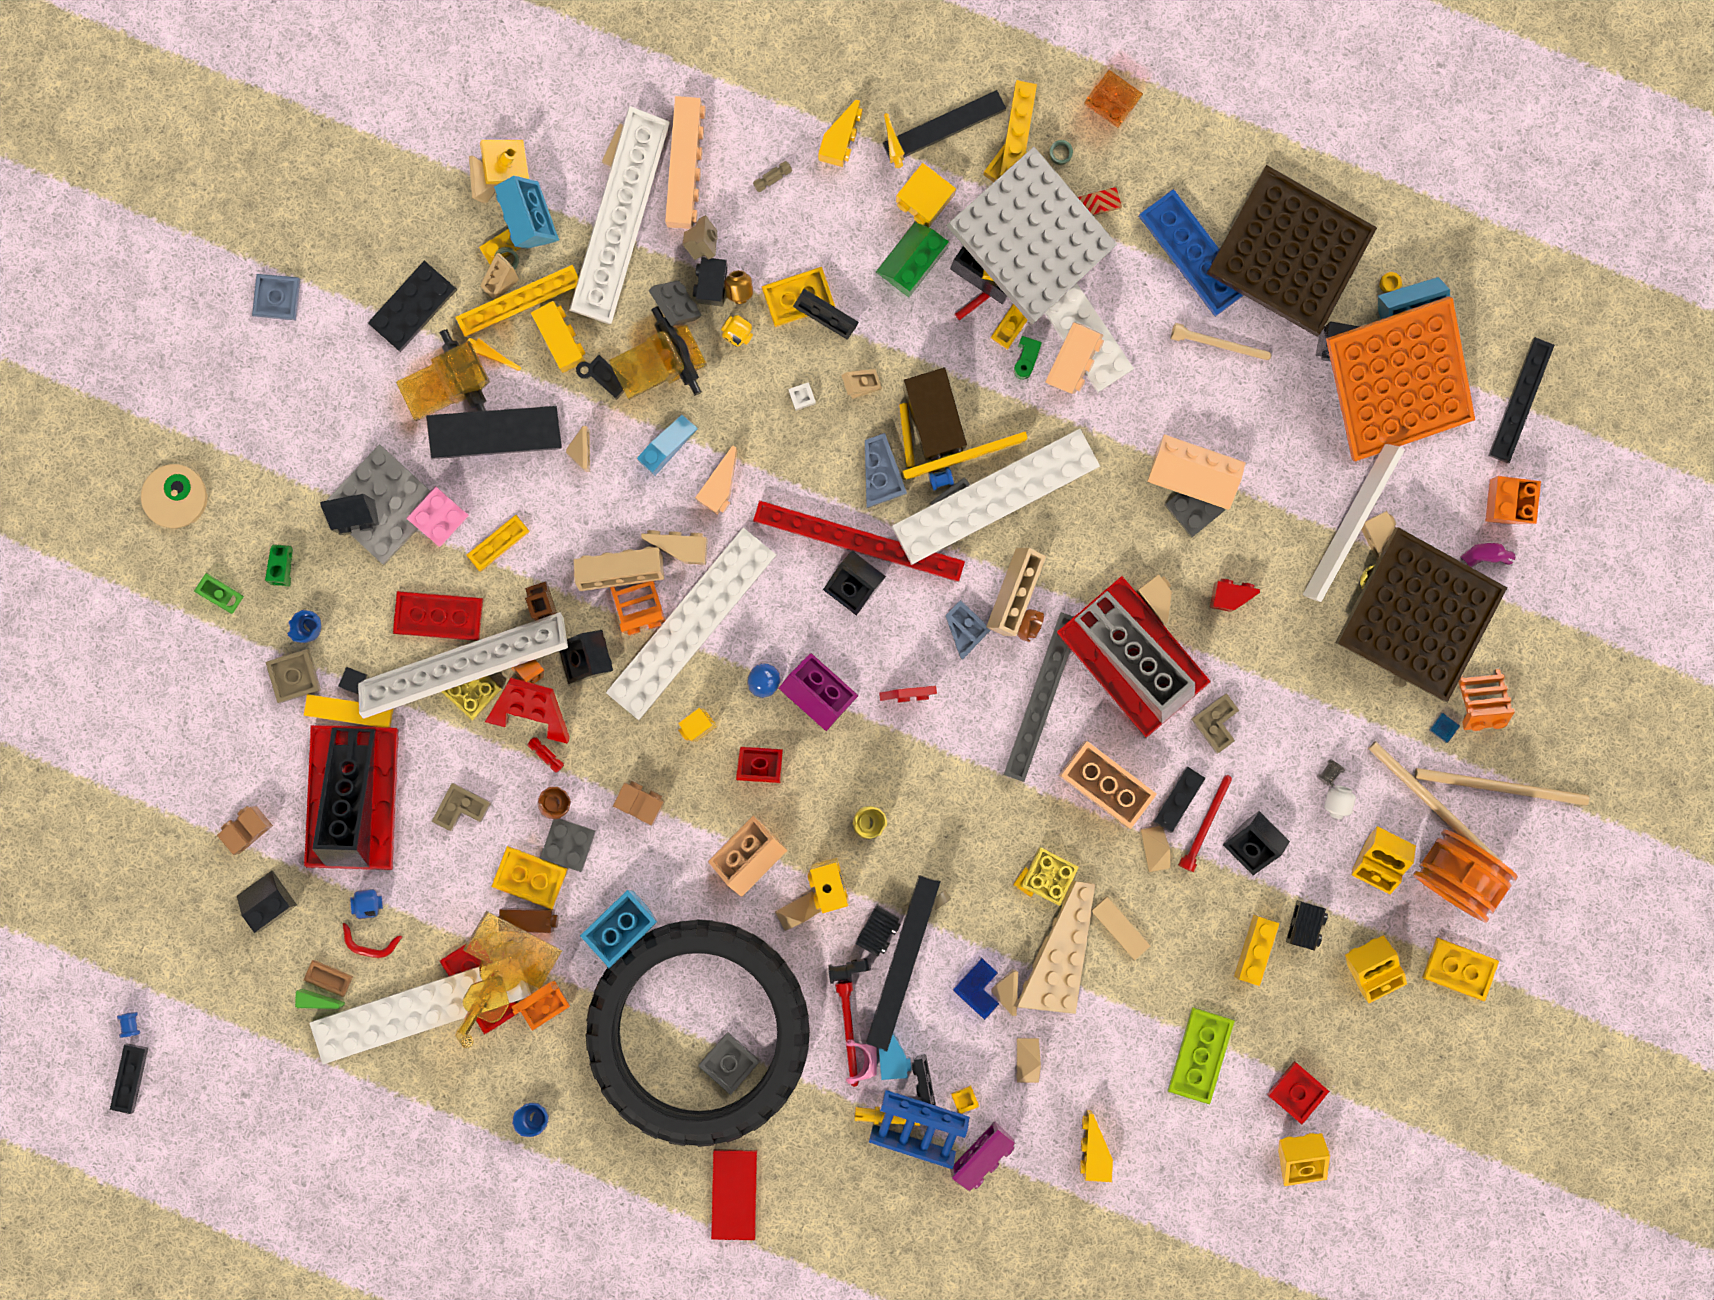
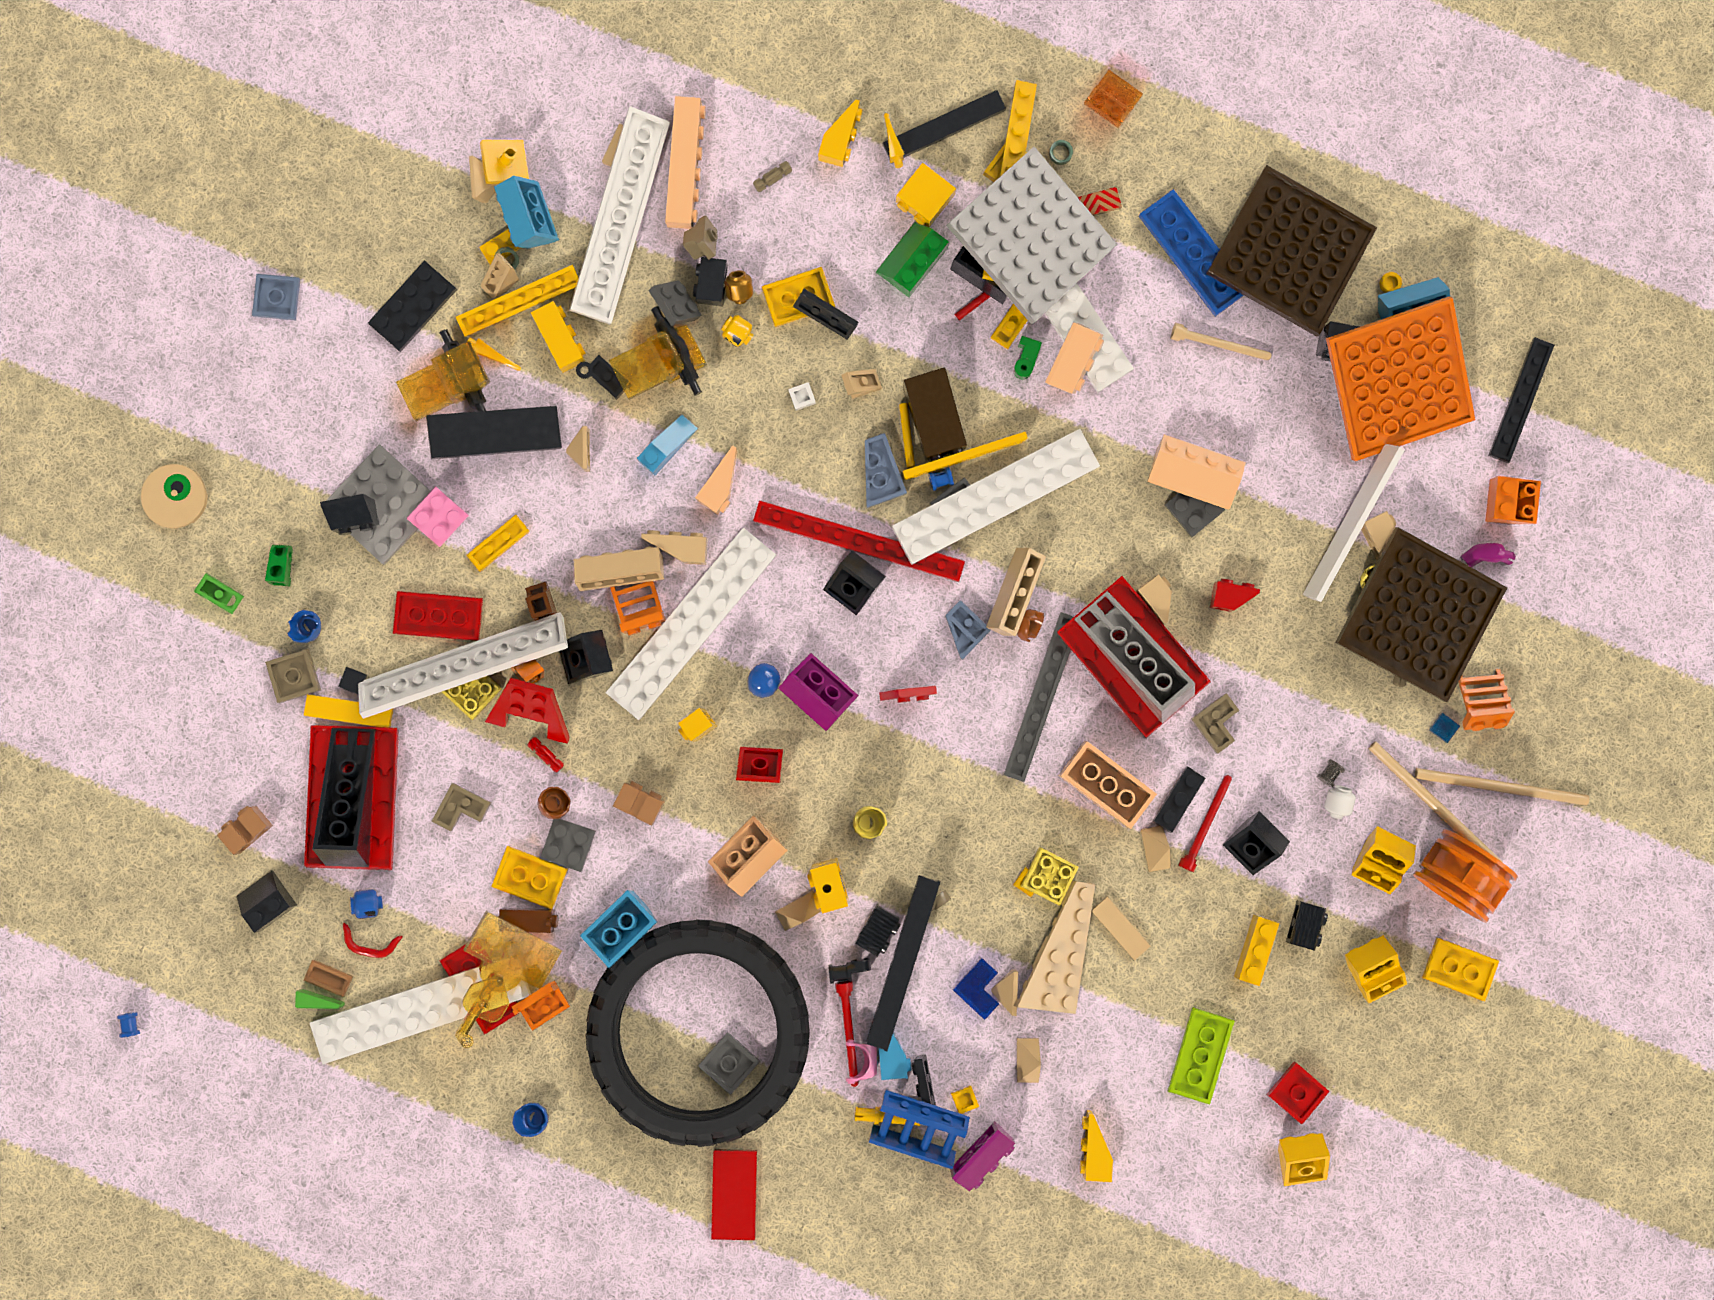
black plate [109,1043,148,1114] -> none

